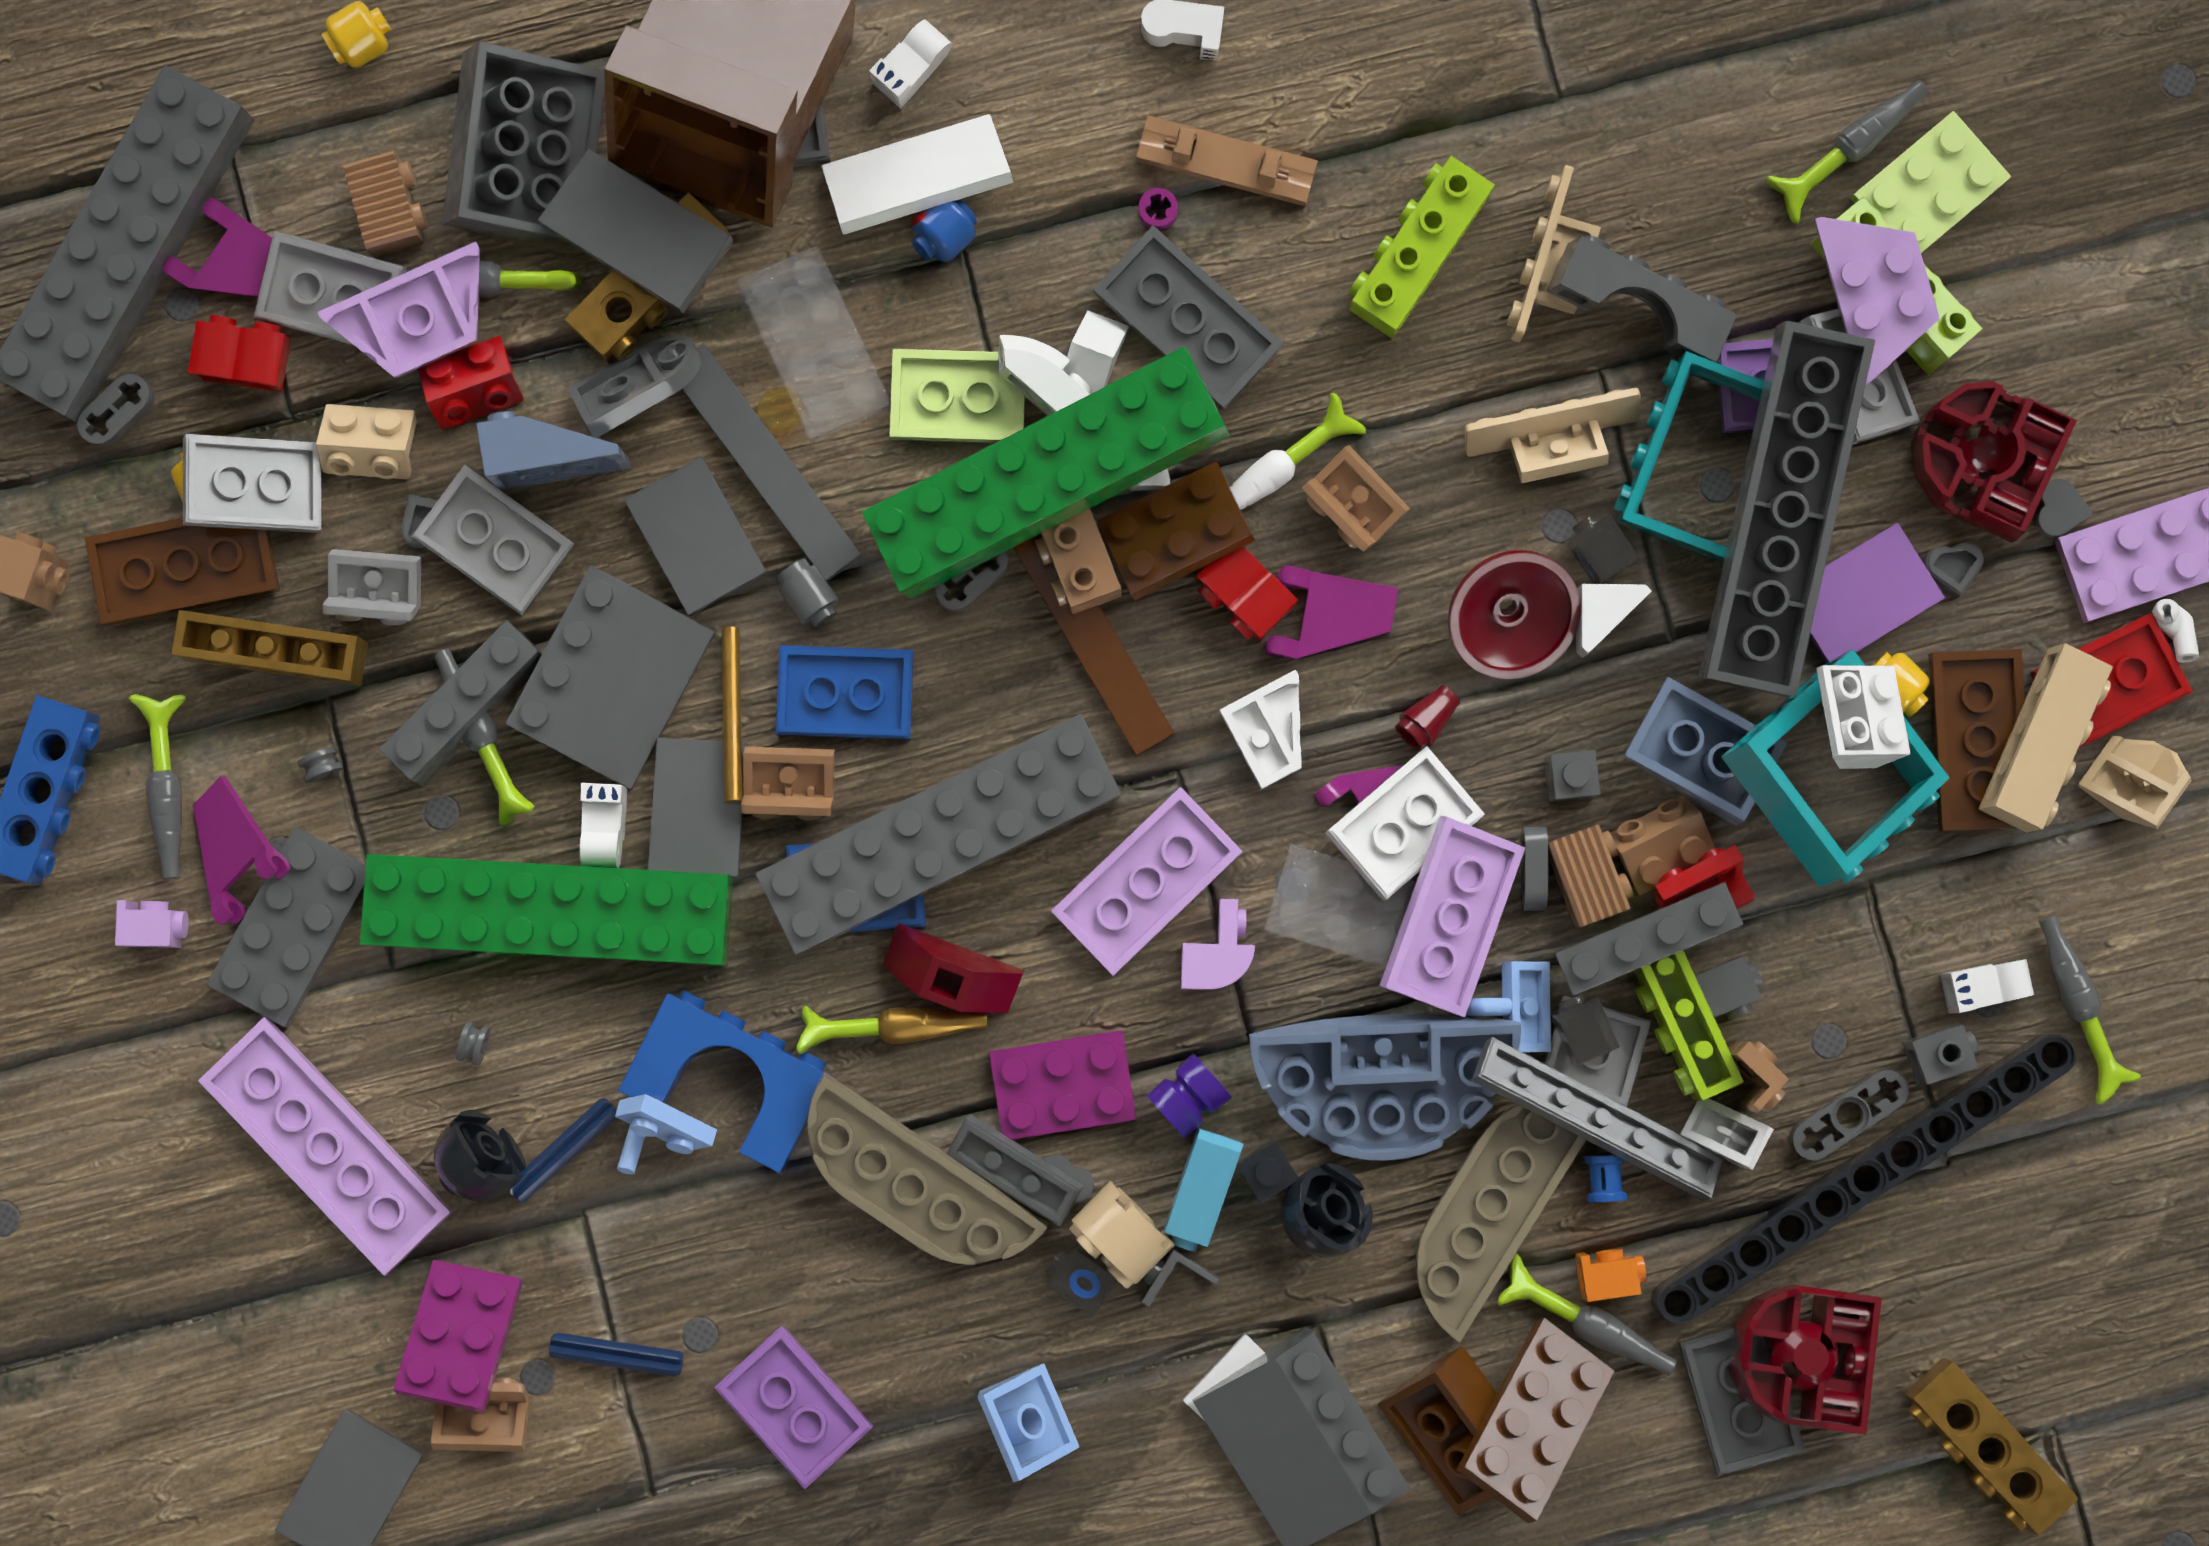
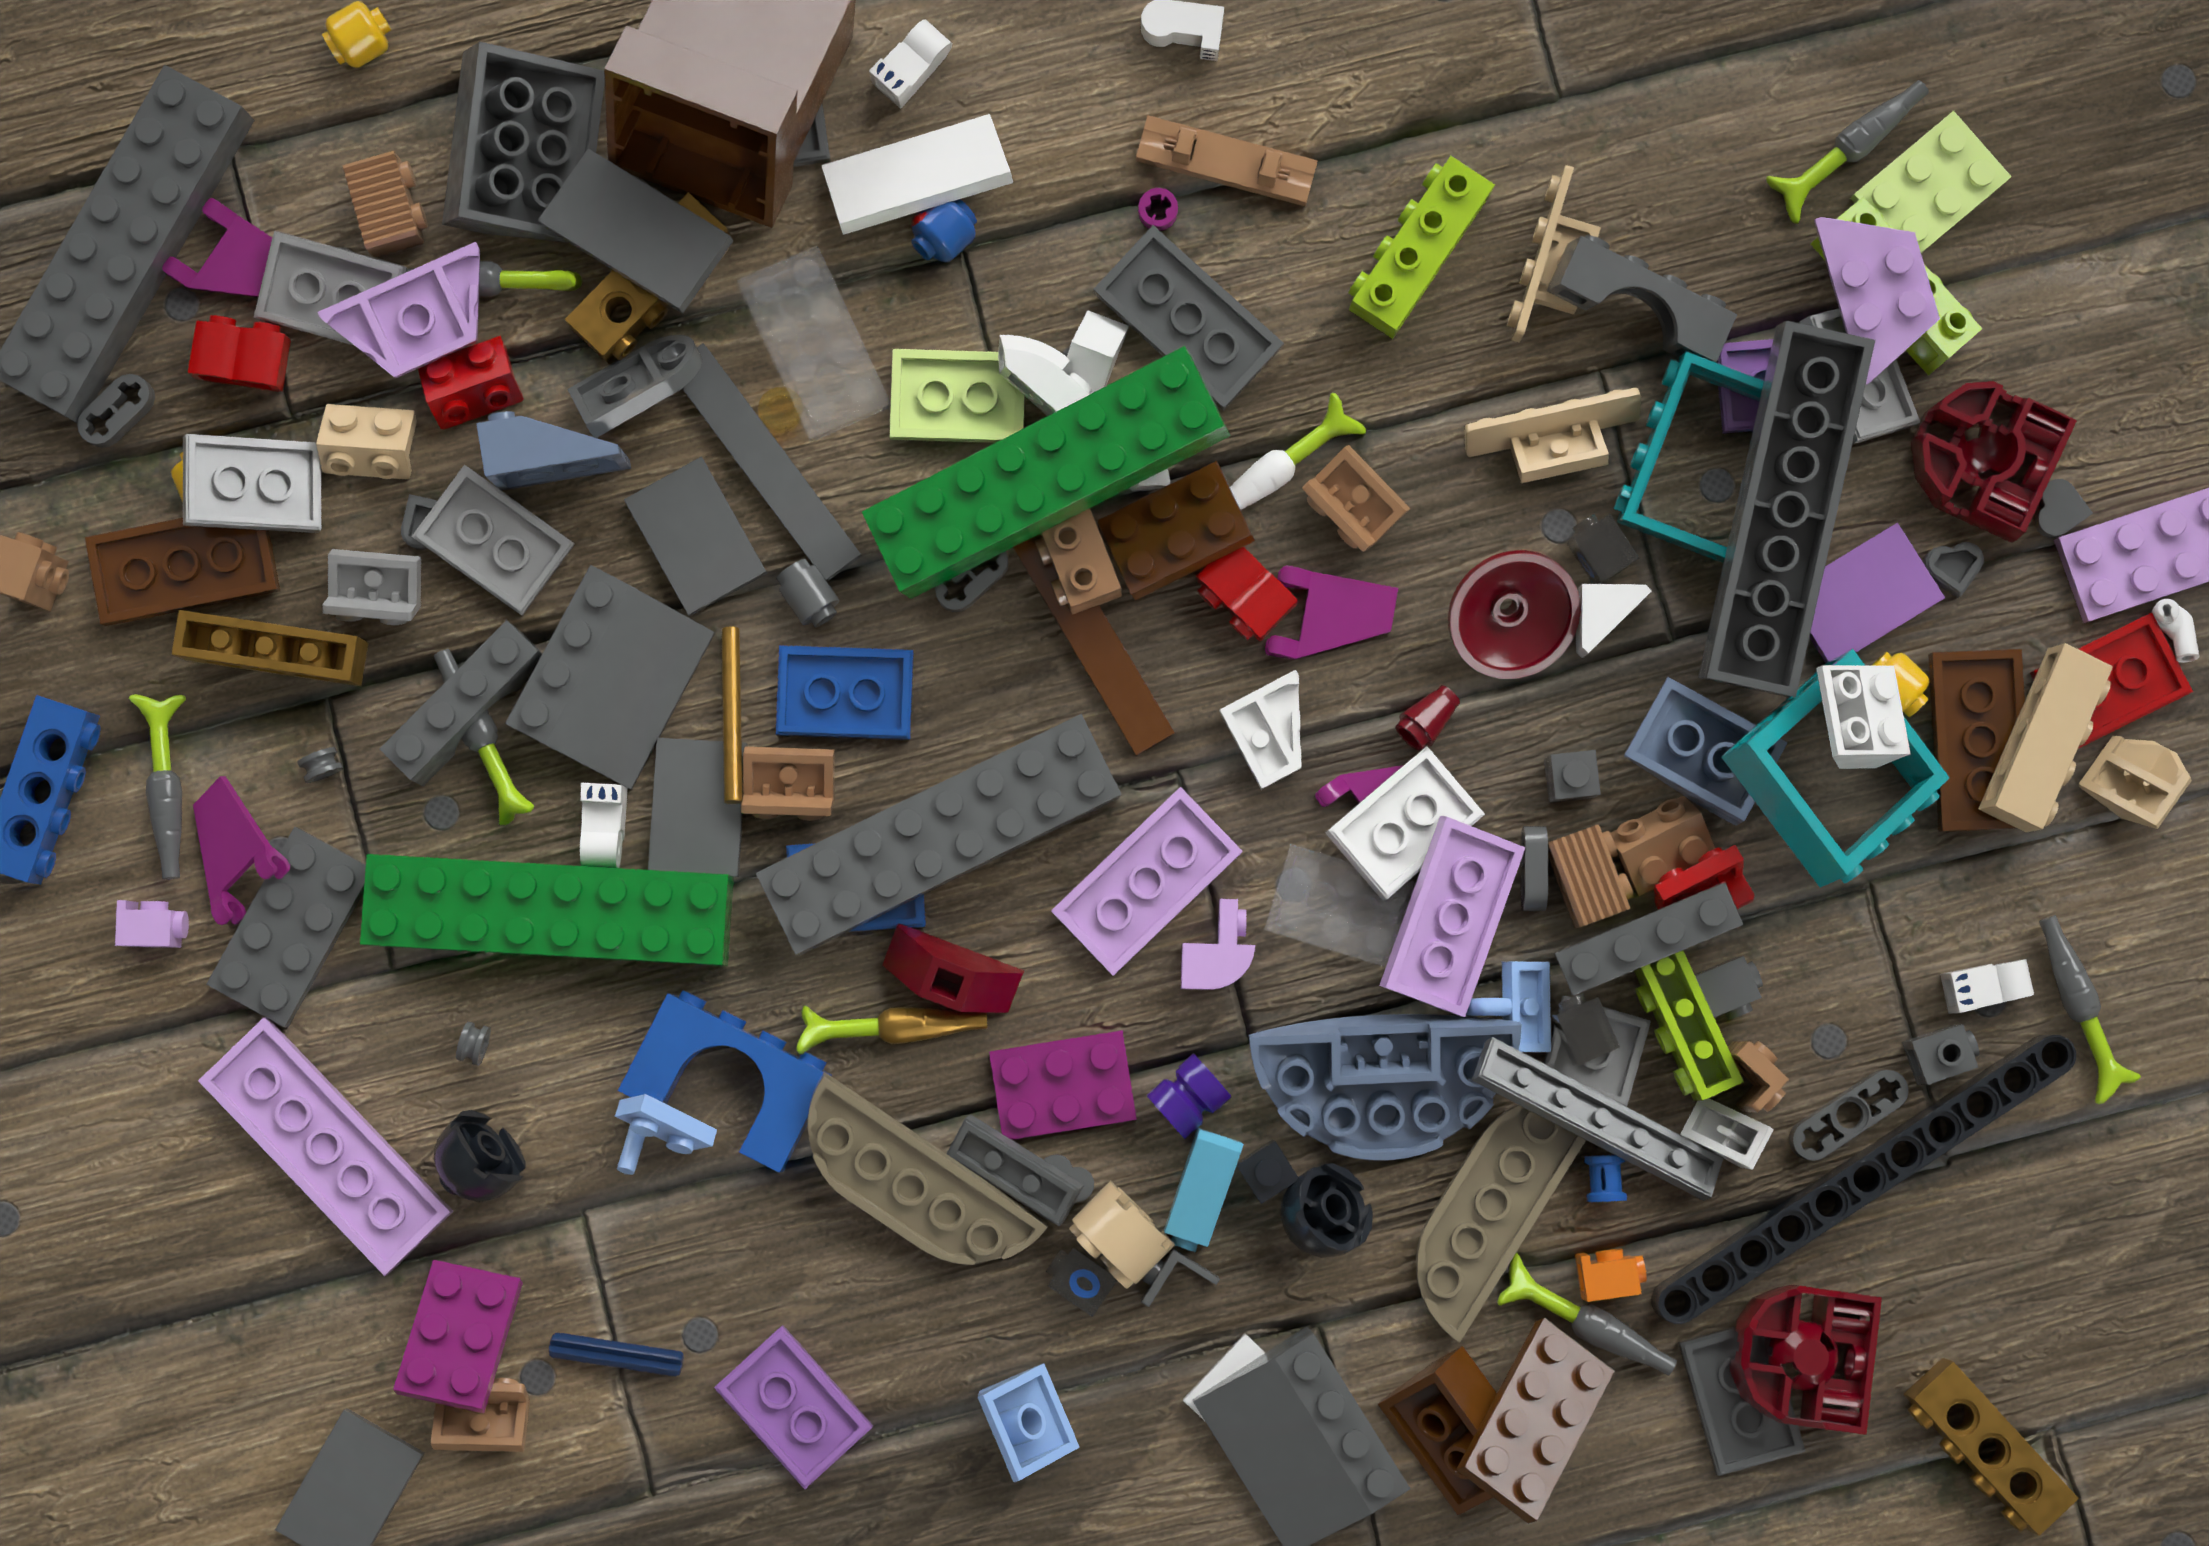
dark blue axle [509,1098,617,1203] -> none

